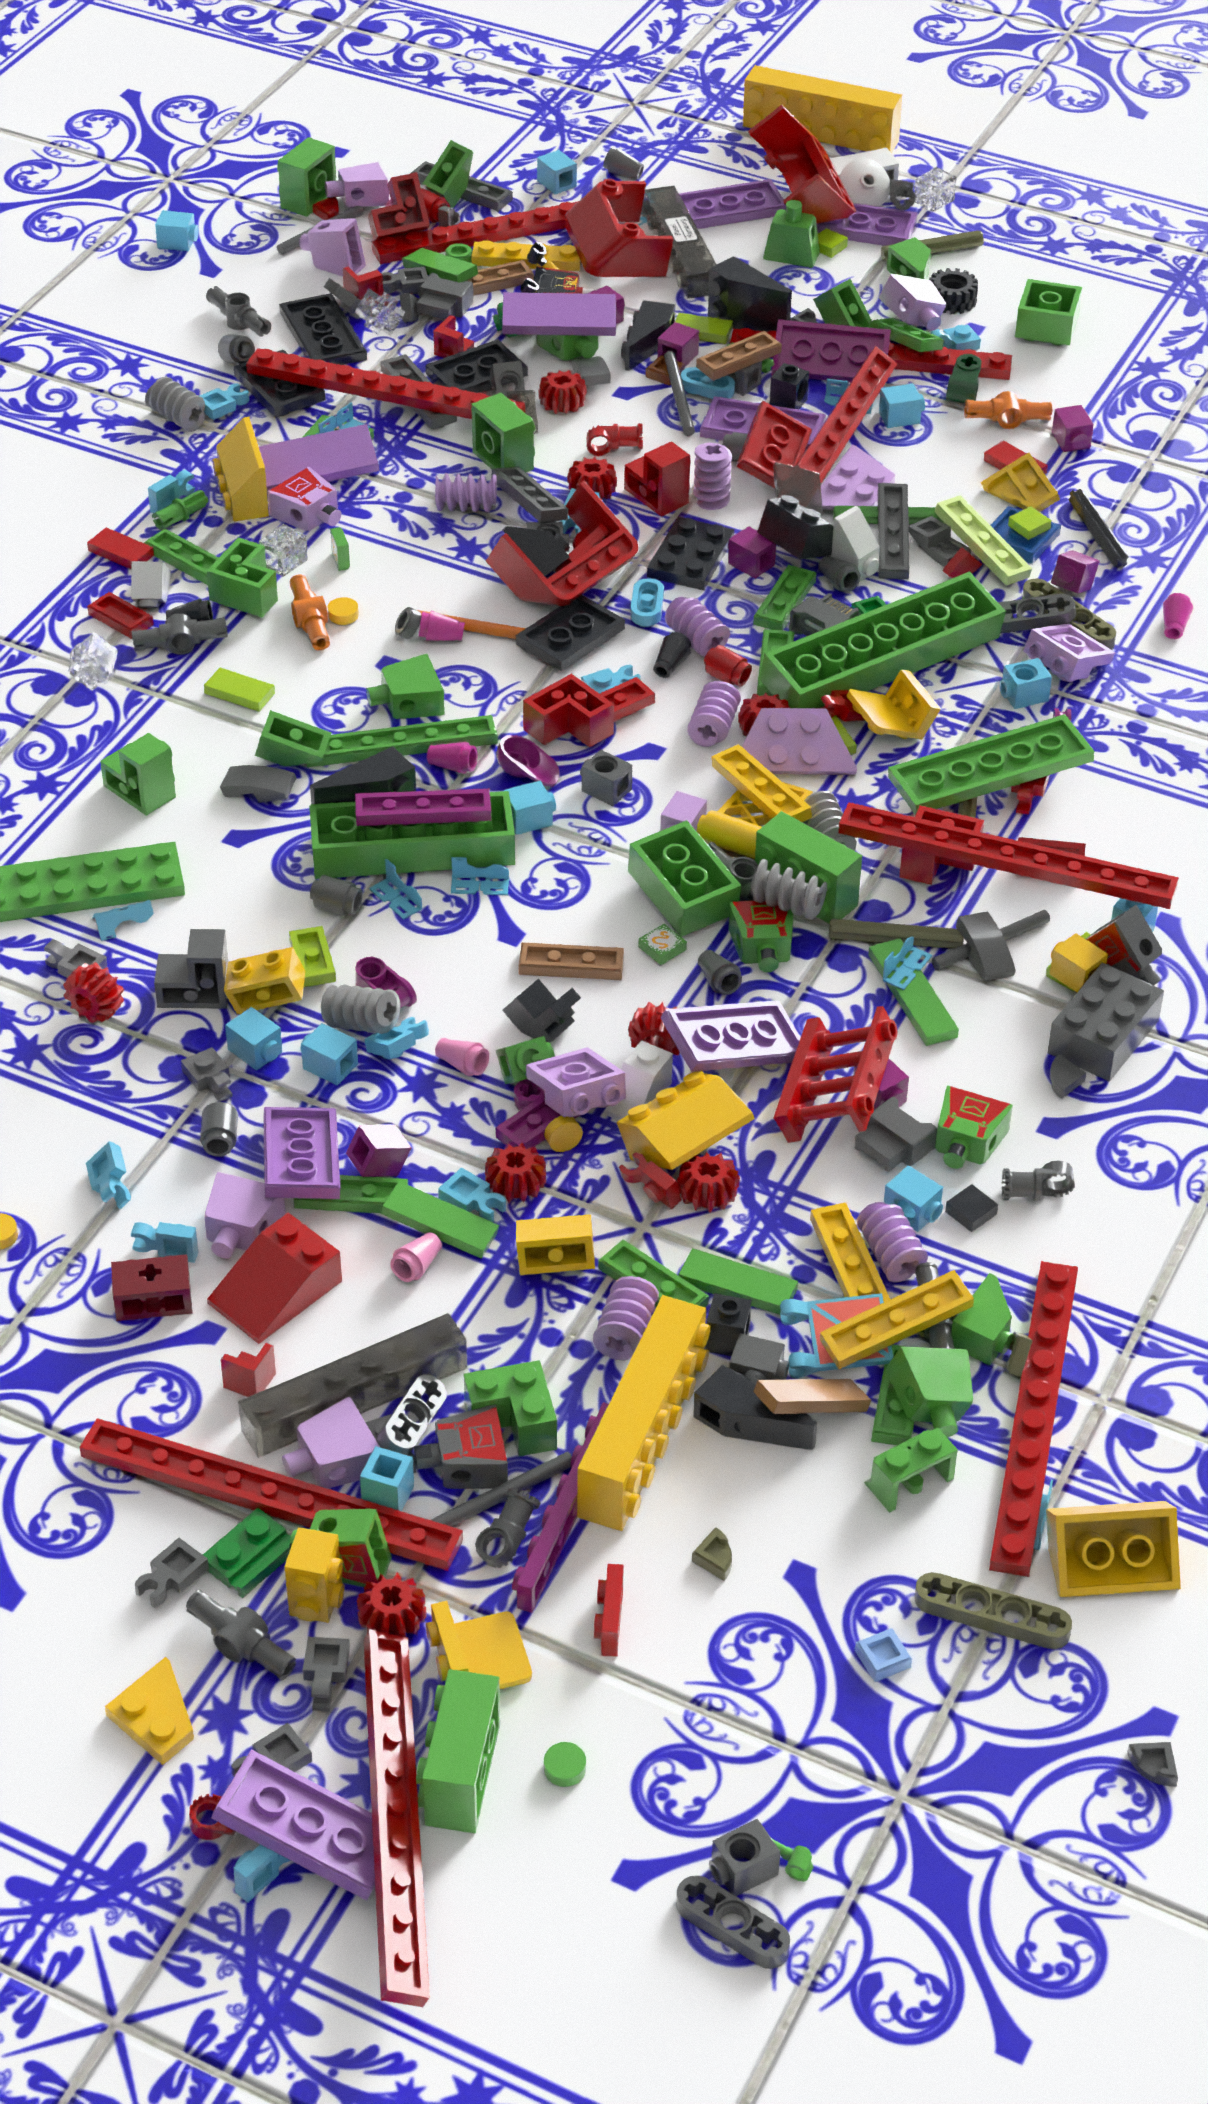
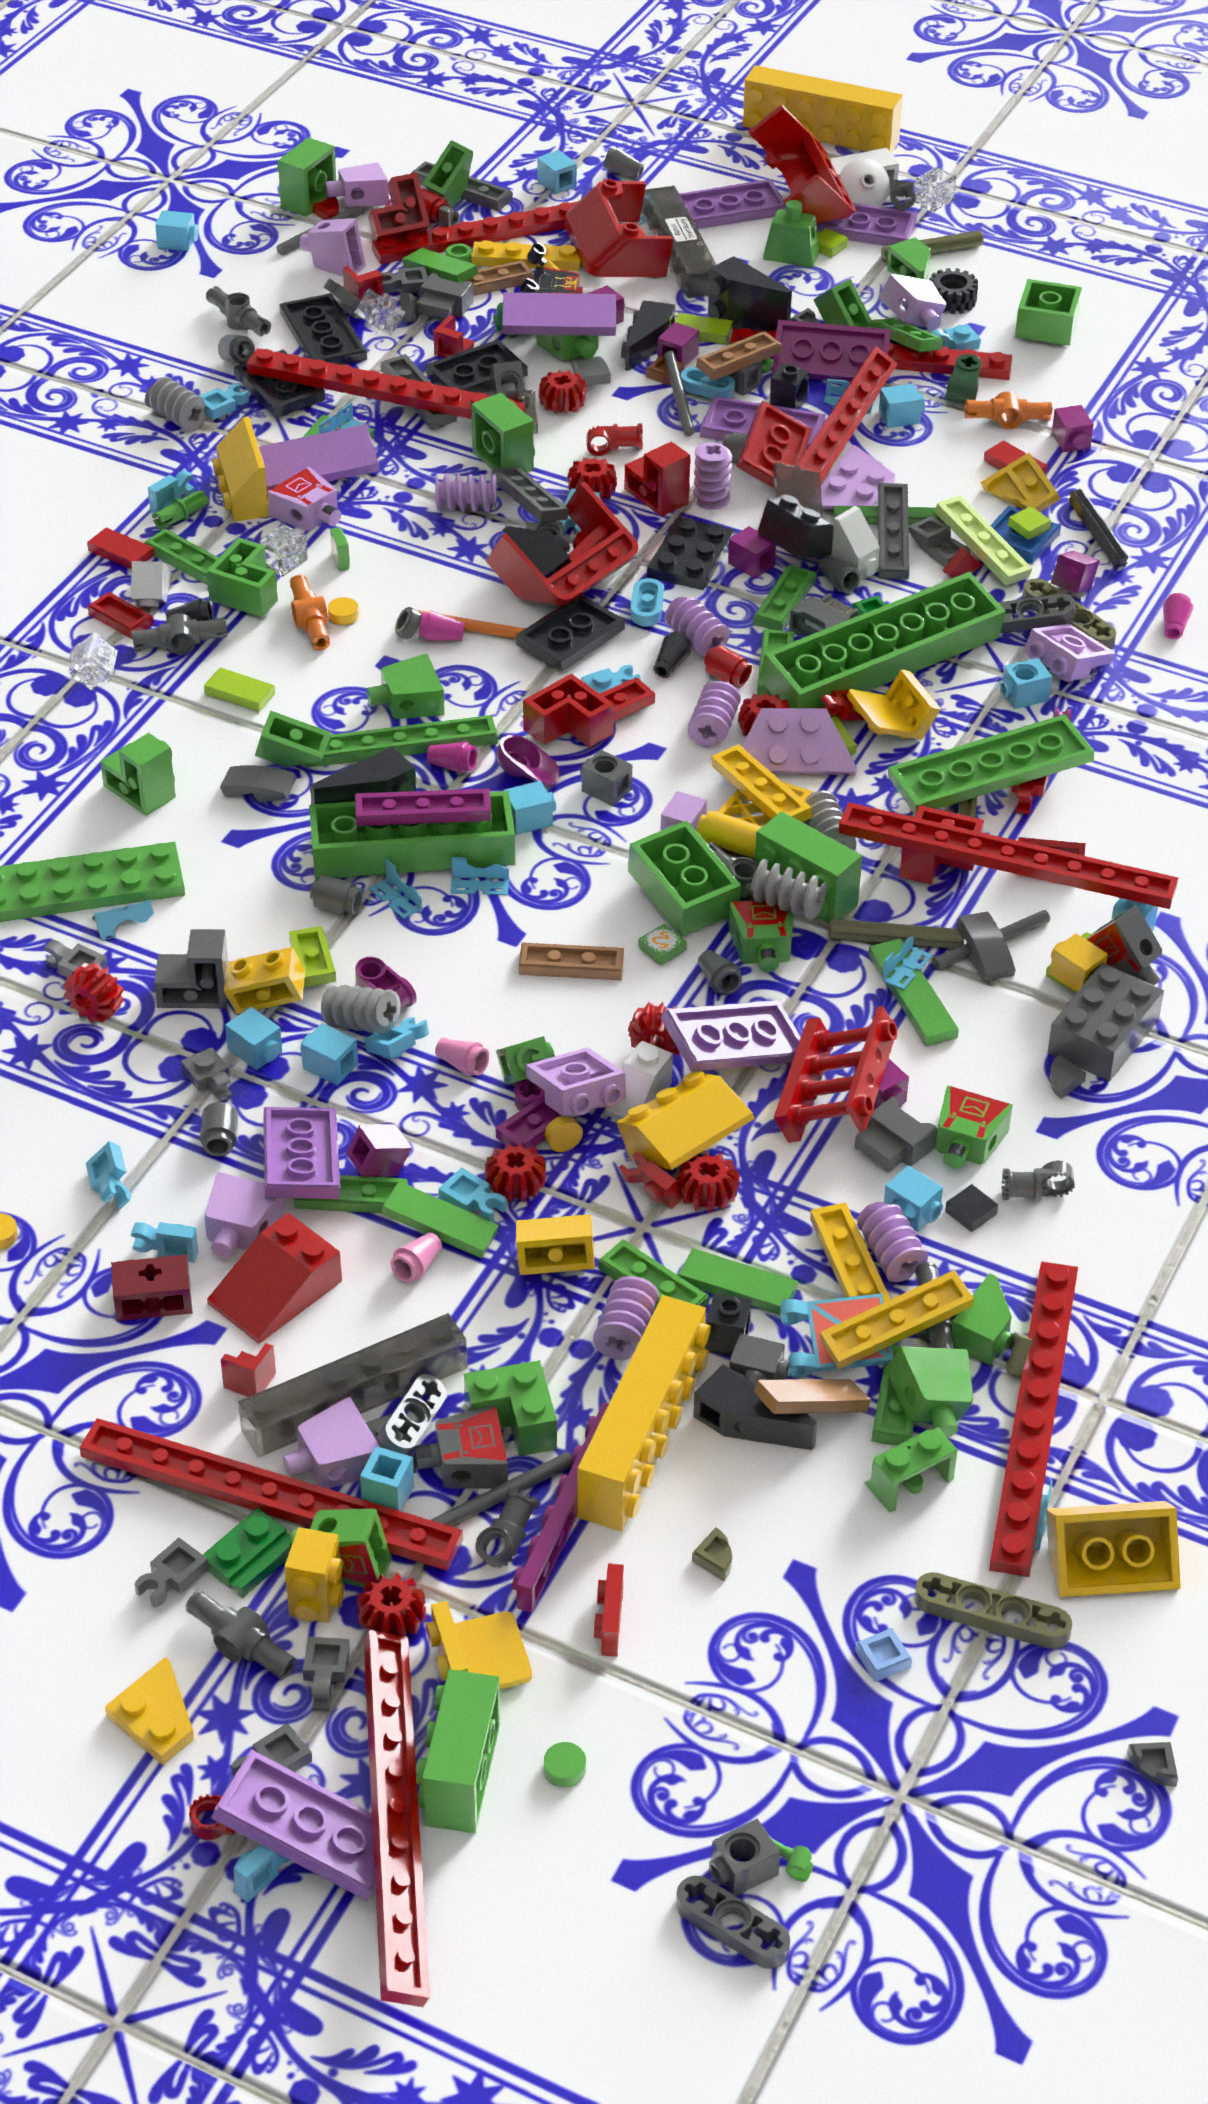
black brick [502,978,581,1043] -> none

